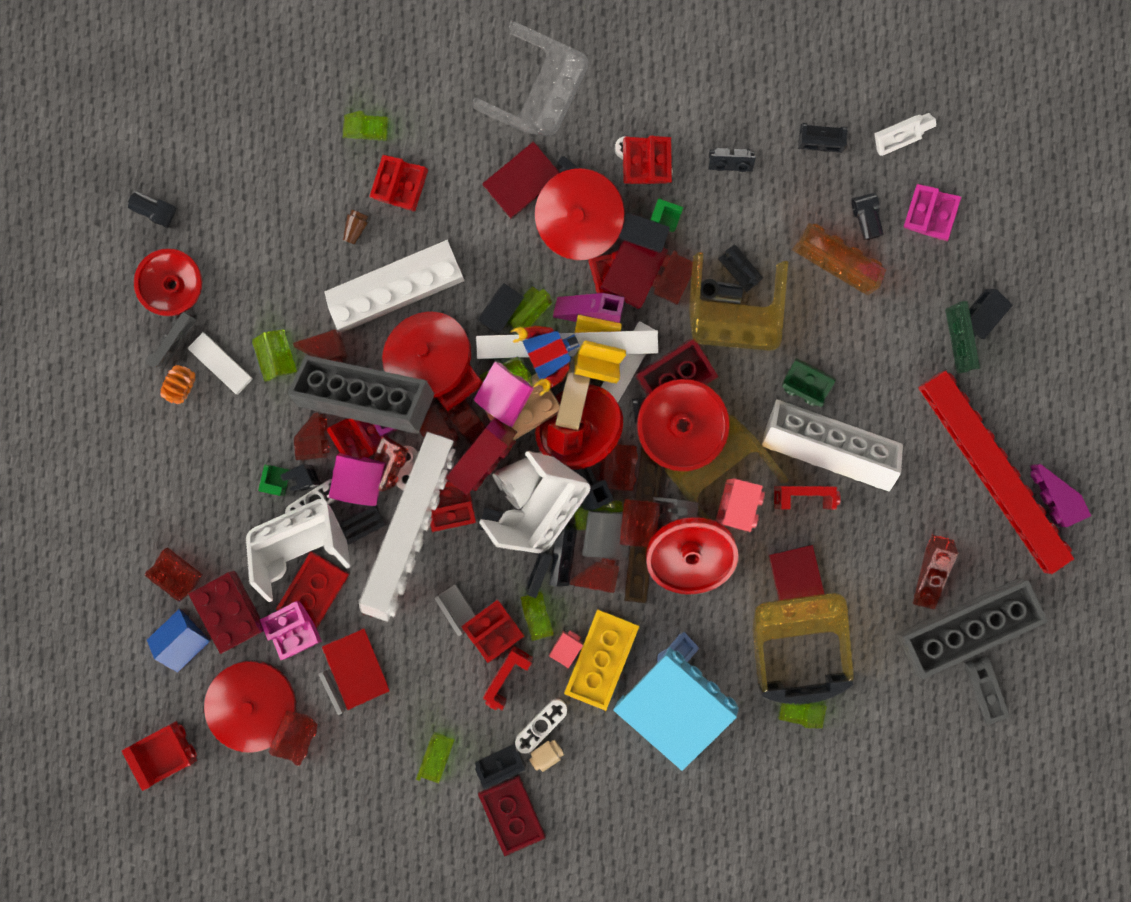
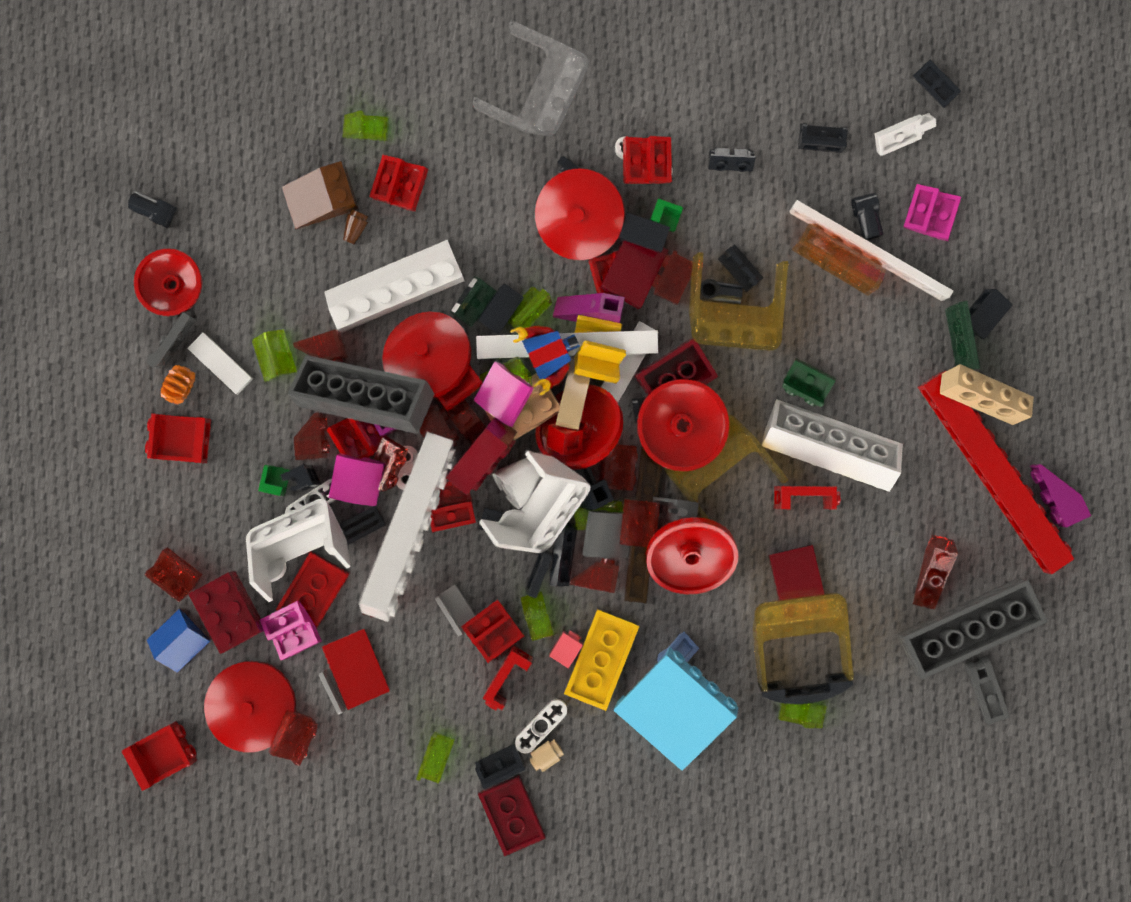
dark red tile [482,141,560,219] -> none
coral brick [716,479,765,532] -> none
none -> red panel [145,413,211,463]
none -> slope [282,161,359,229]
none -> clear green slope [450,276,496,327]
none -> white tile [789,200,953,301]
none -> black hinge [912,59,961,109]
none -> tan brick [940,364,1034,425]

